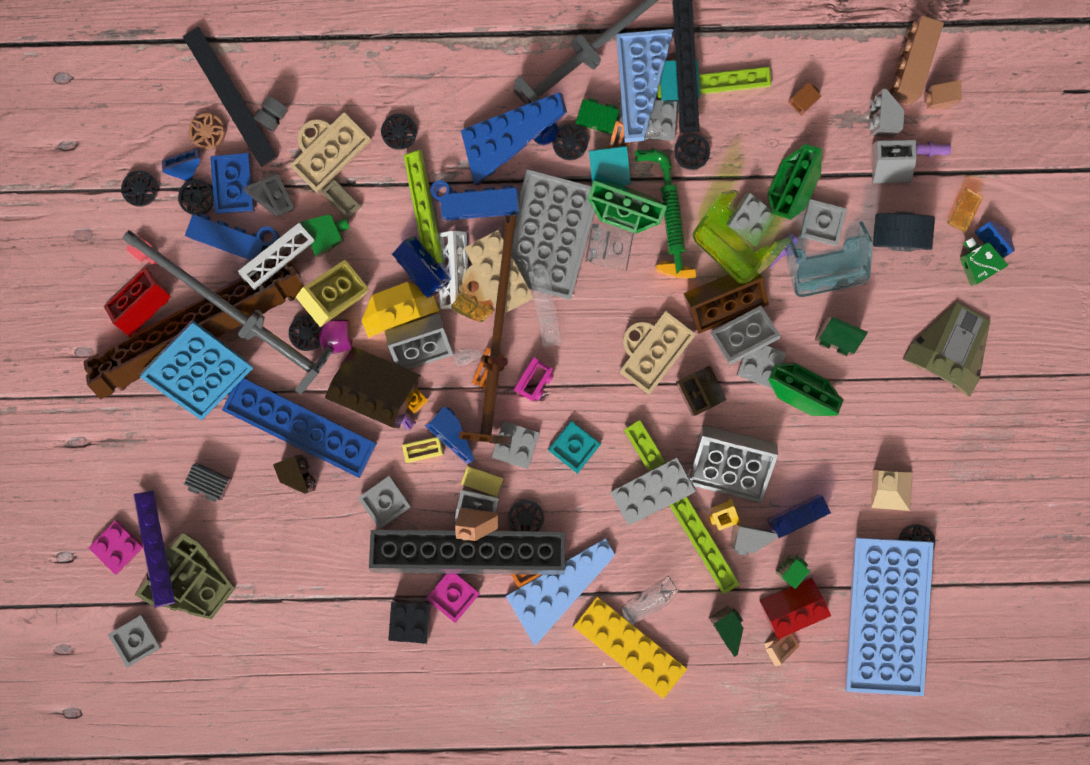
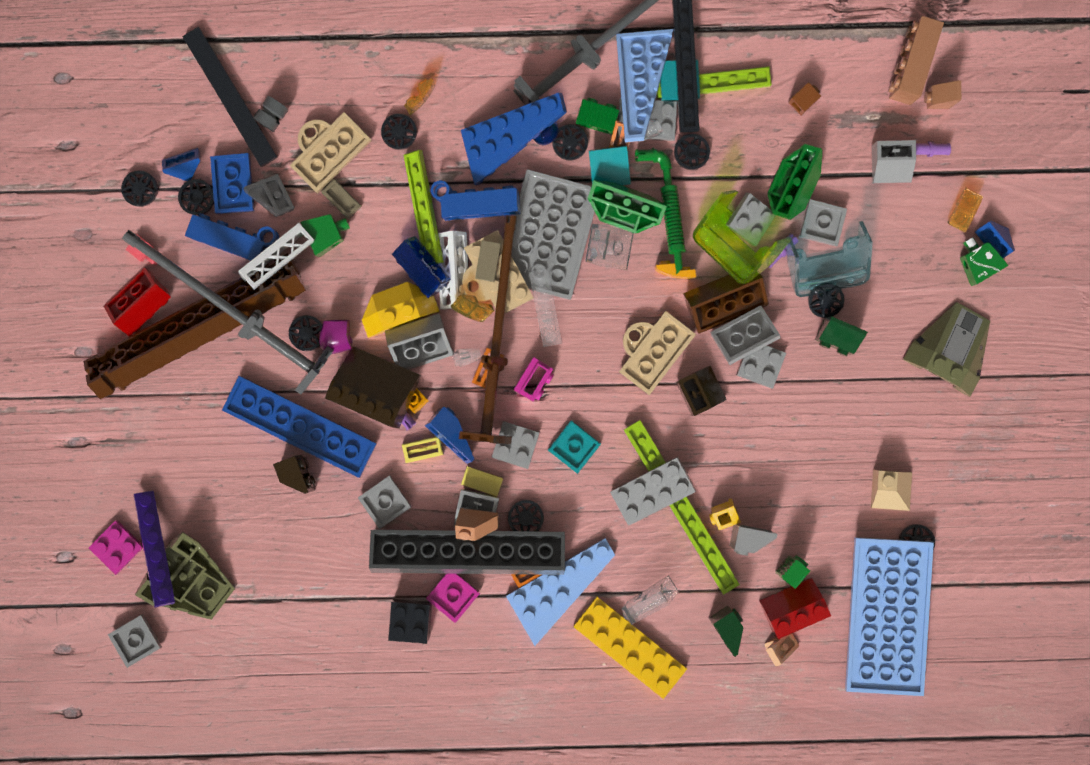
dark azure plate [140,320,253,421] -> none
dark grey brick [184,463,232,502] -> none
nougat wheel [189,113,225,150] -> none
light yellow brick [296,260,370,327] -> none
light grey slope [689,425,778,503] -> none
clear blue brick [767,494,831,538] -> none
green wedge [768,363,844,416] -> none
light grey slope [868,89,904,137] -> none
black wheel [873,211,935,252] -> none
none -> clear yellow slope [404,78,435,115]
none -> dark tan tile [475,240,501,282]
none -> black wheel [808,283,845,318]

